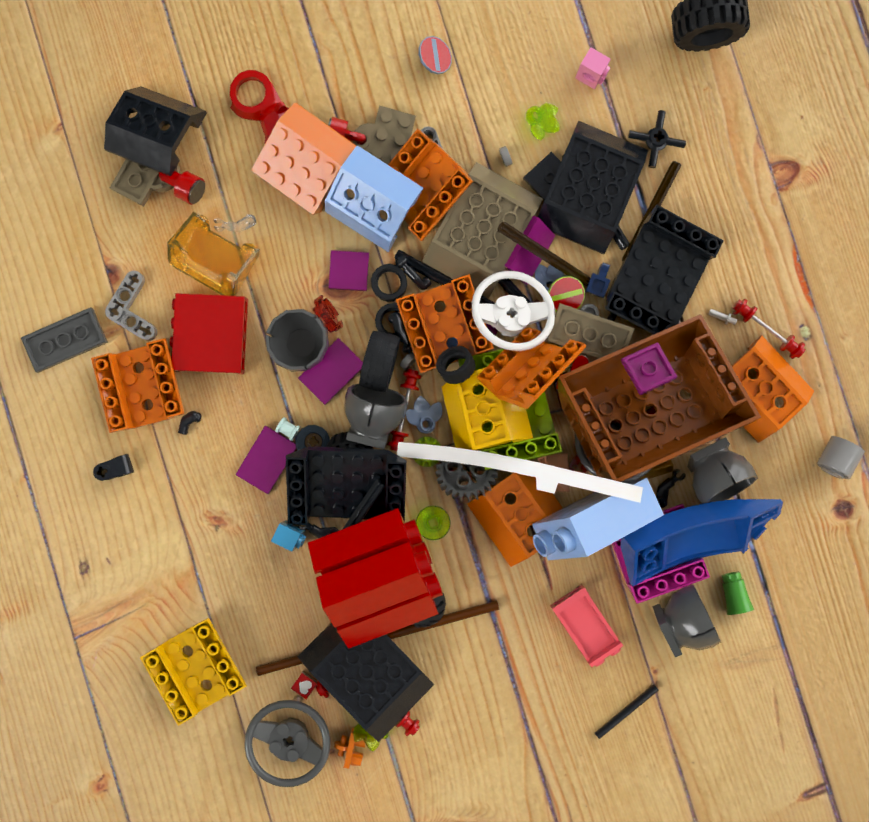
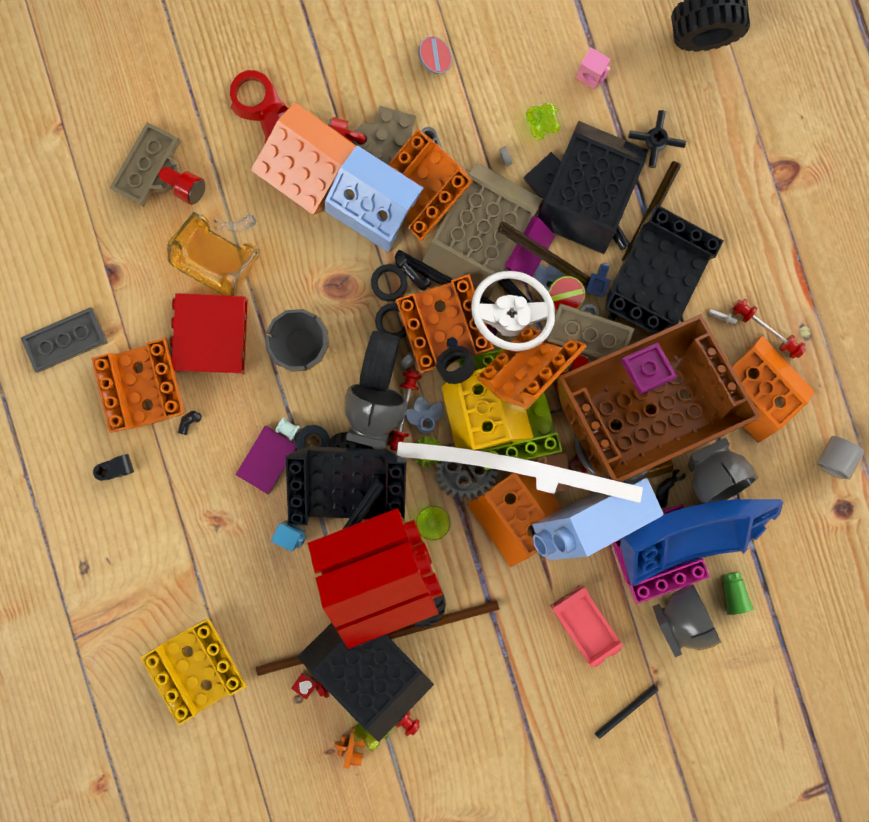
black slope [104,86,207,176] -> none
light grey beam [105,271,157,341] -> none
dark grey piece [244,700,331,787] -> none
magenta tile [298,338,363,405] -> none
black arm [298,521,339,539] -> none
clear red plate [313,295,343,333] -> none
magenta tile [329,250,369,291] -> none
black arm [388,312,413,353] -> none

